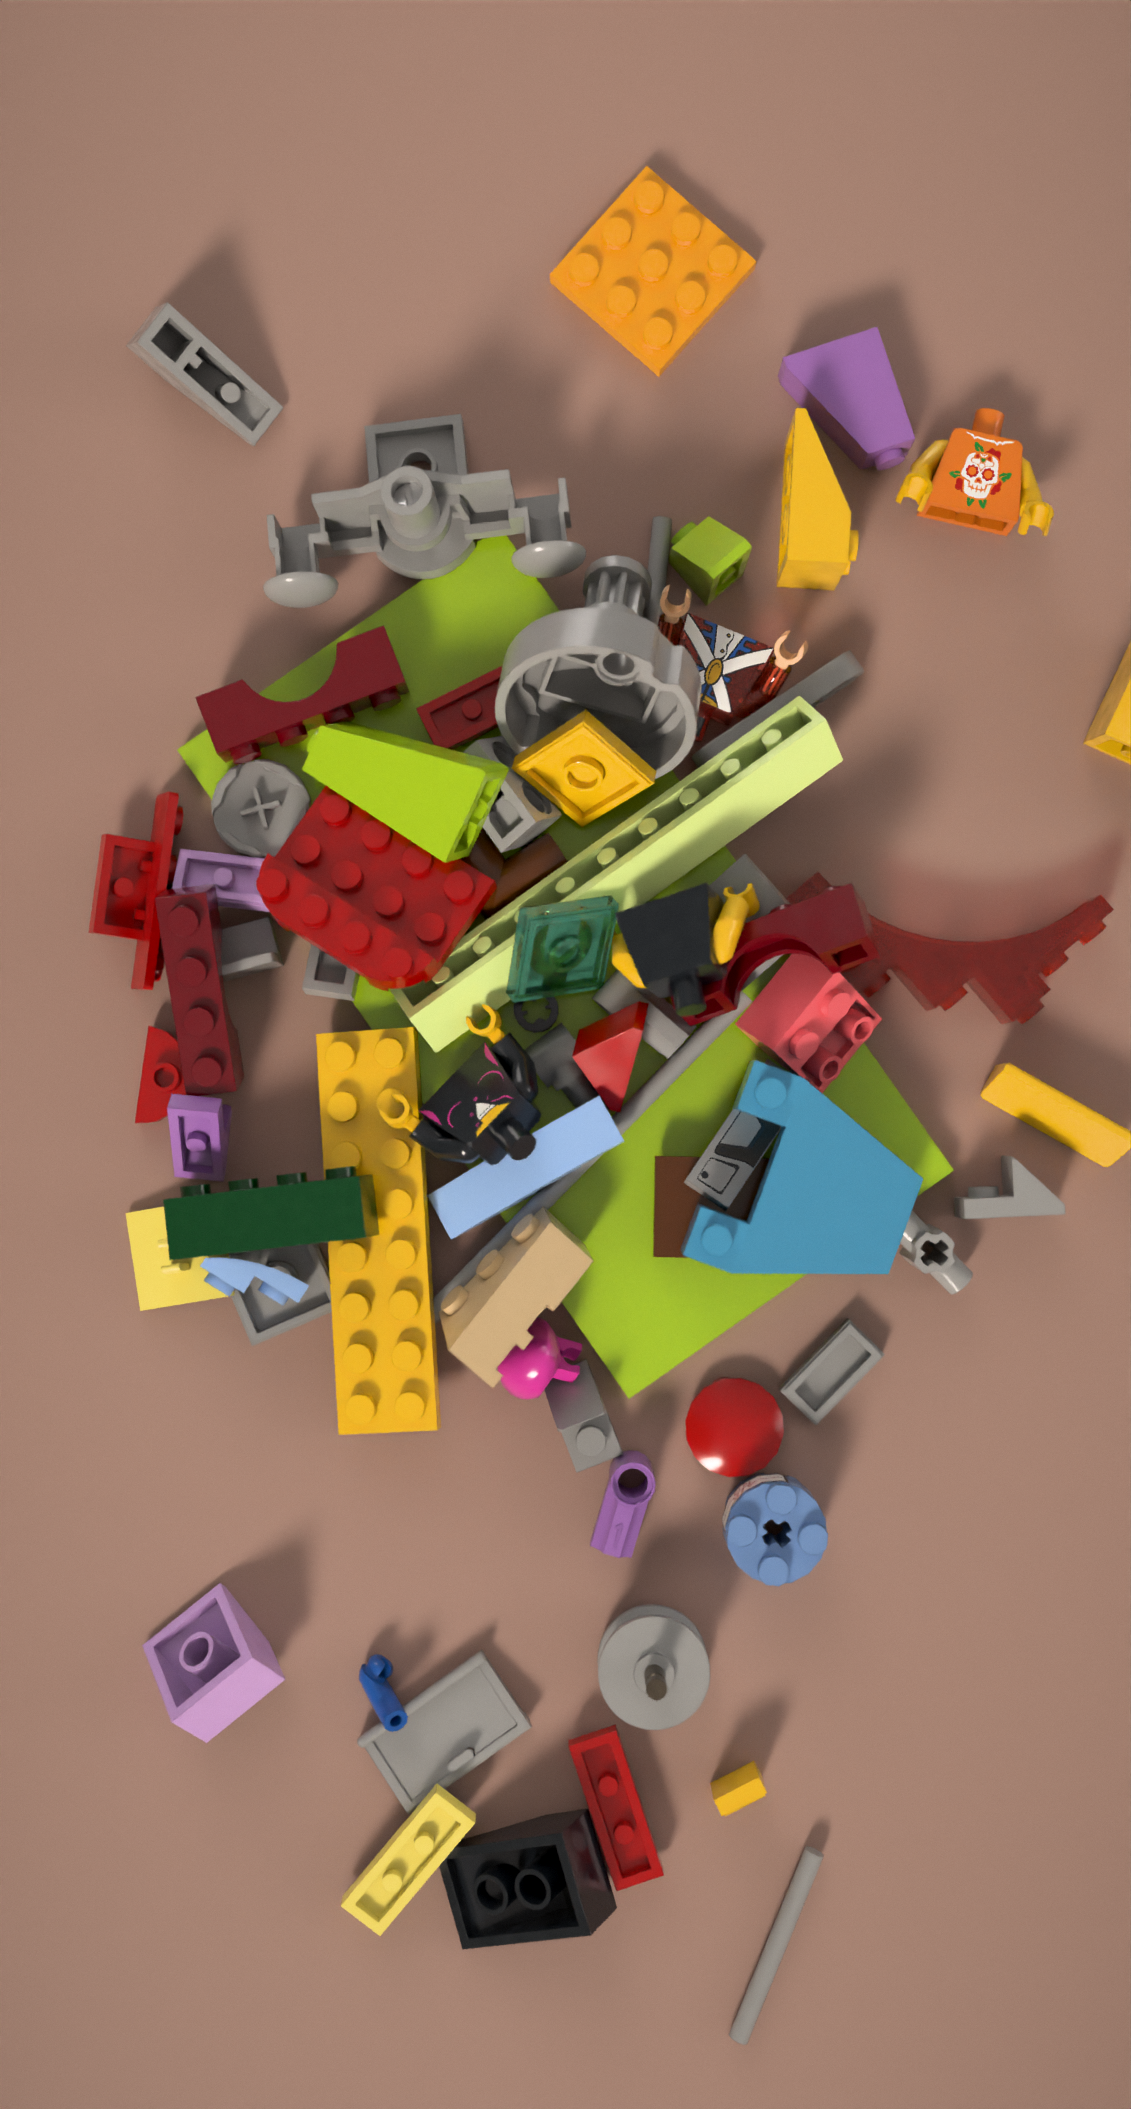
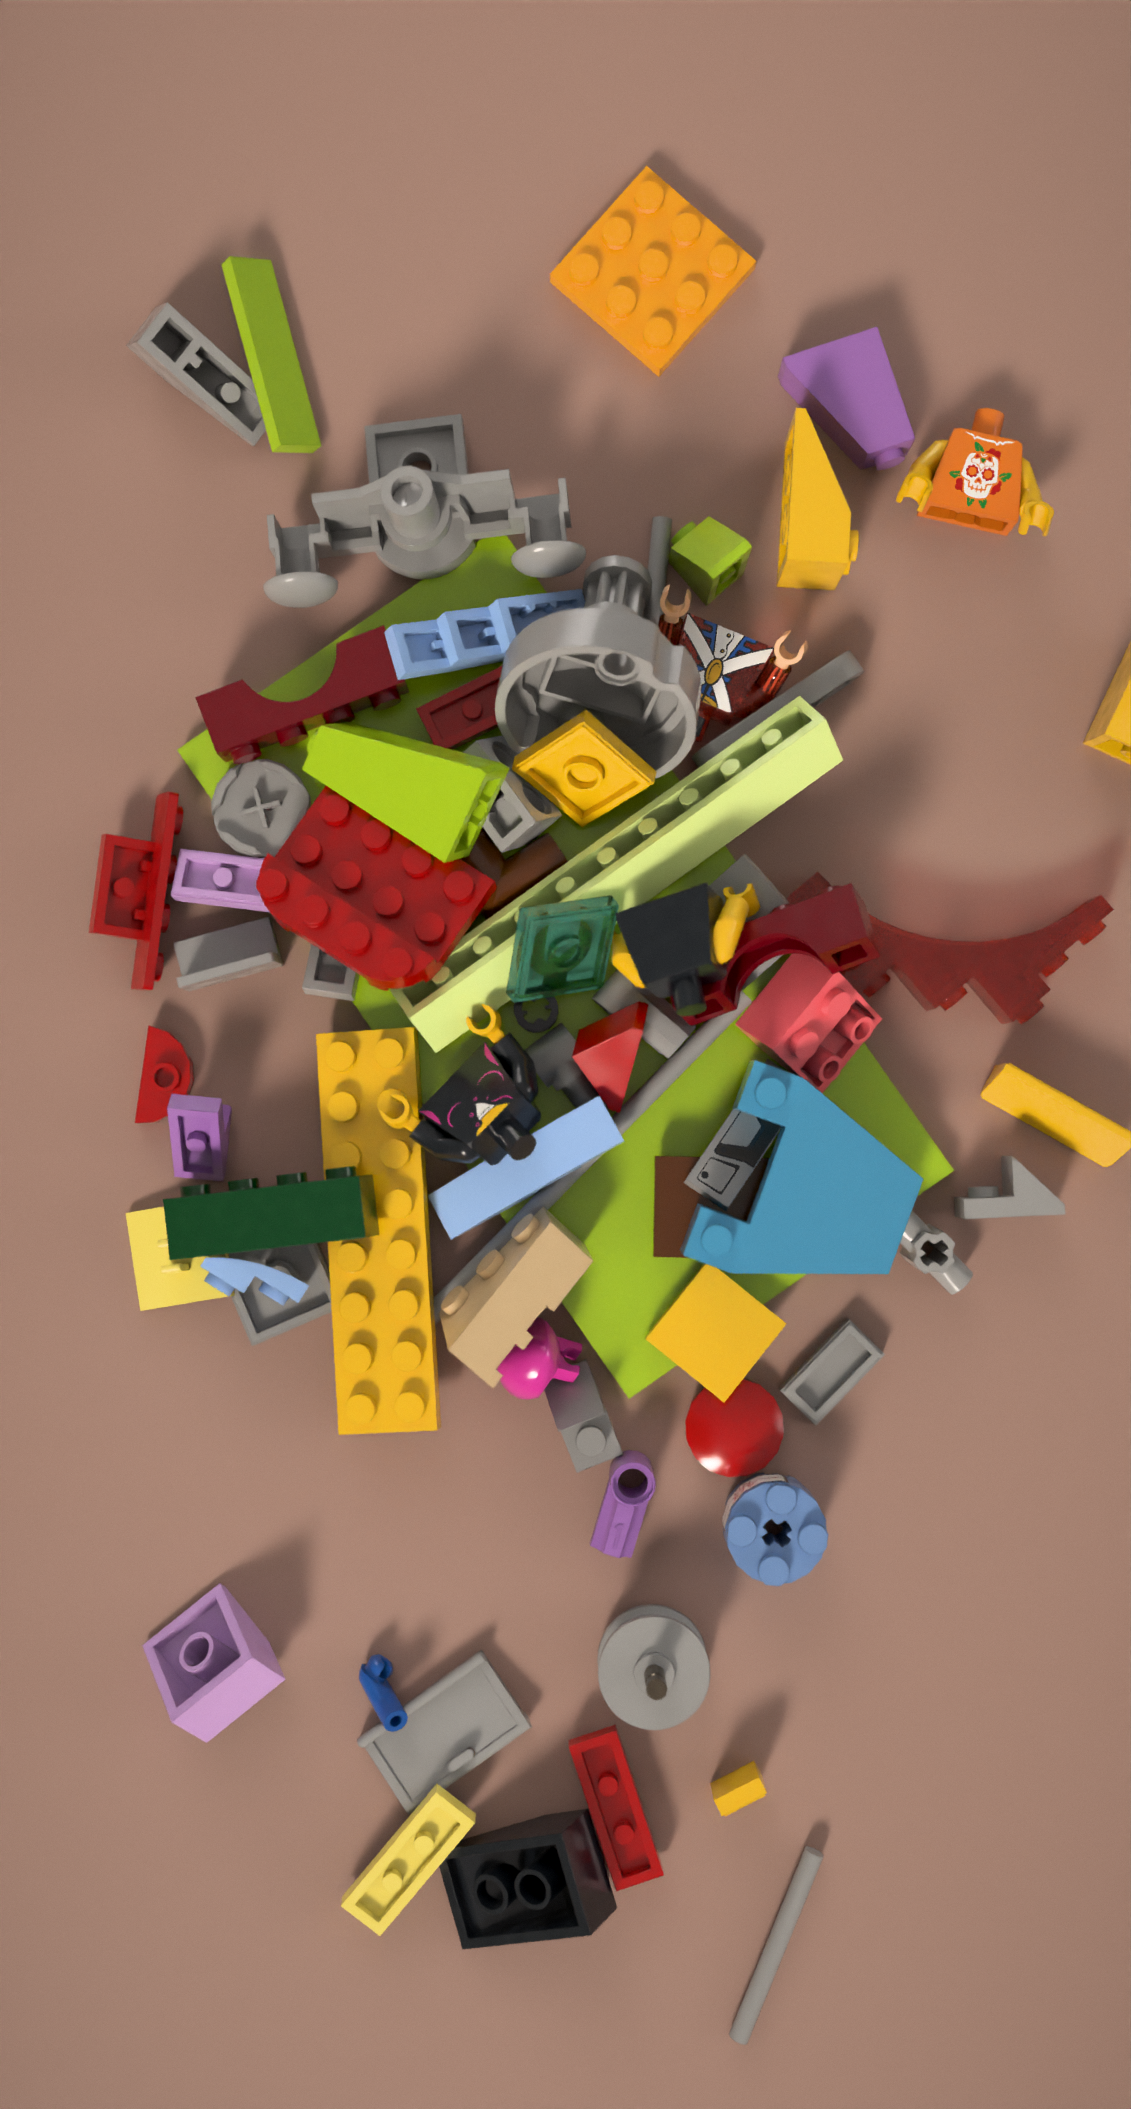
dark red arch [155,884,245,1096] -> none
none -> lime tile [221,256,321,453]
none -> light blue slope [384,589,585,680]
none -> yellow tile [645,1263,786,1402]

